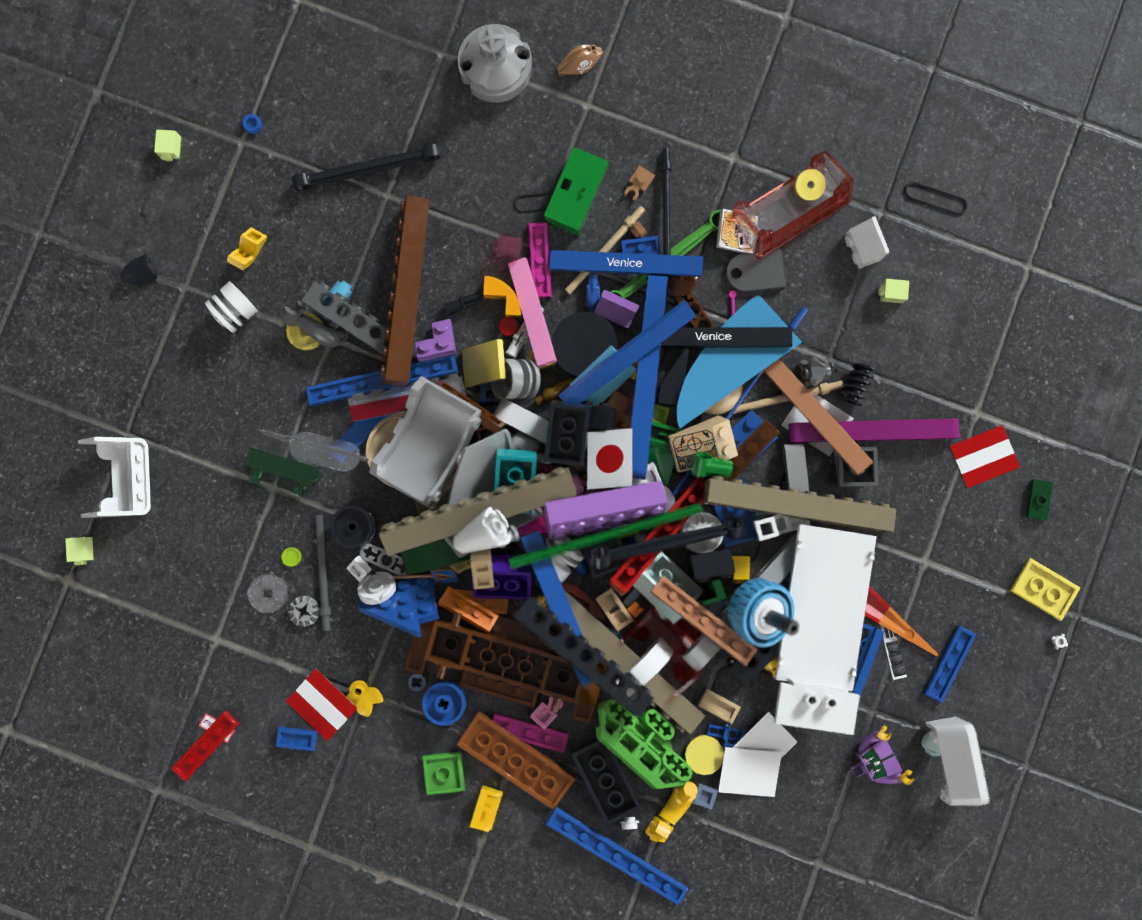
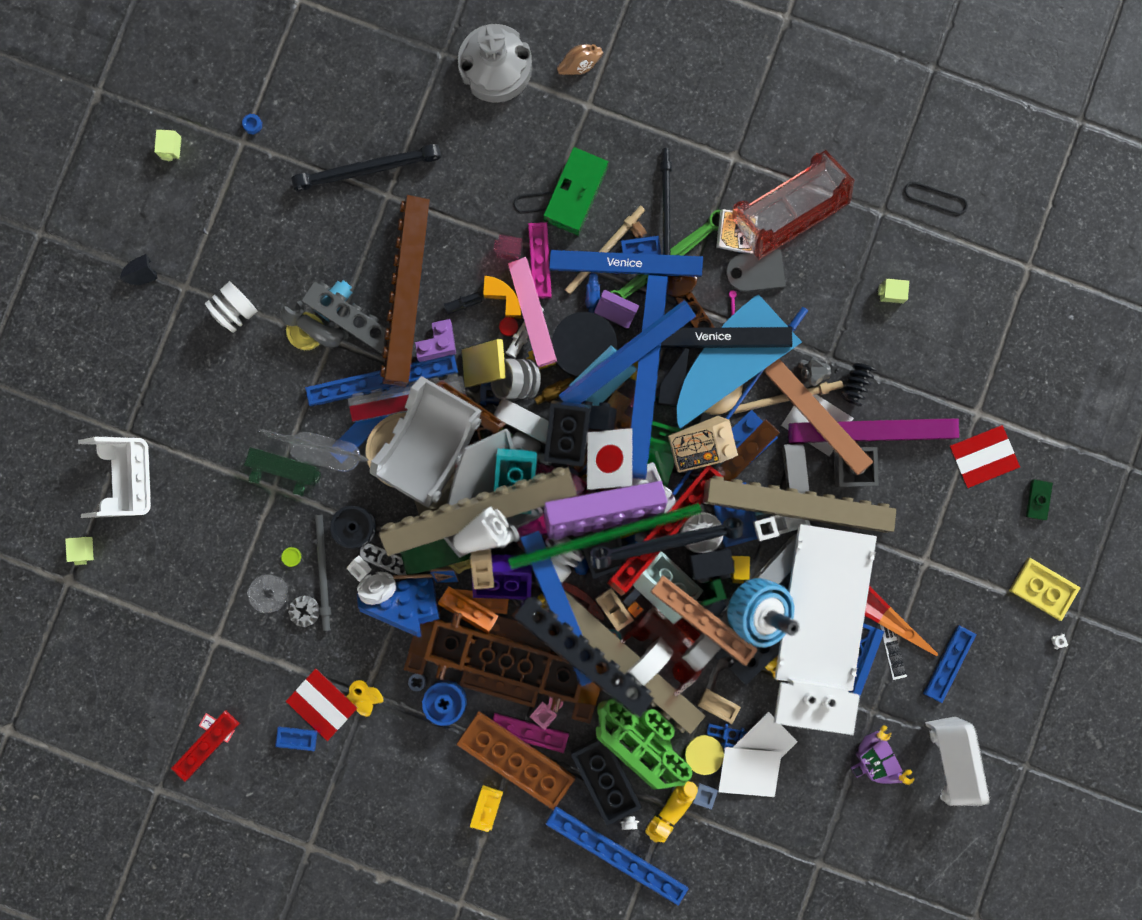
yellow slope [227,228,267,271] -> none
bright green tile [422,751,465,796] -> none
medium nougat plate [624,165,655,202] -> none
lime tile [653,404,670,425] -> none
green piece [691,452,733,479] -> none
light yellow piece [794,169,826,200] -> none
white slope [845,217,889,269] -> none
light aqua piece [921,732,941,757] -> none

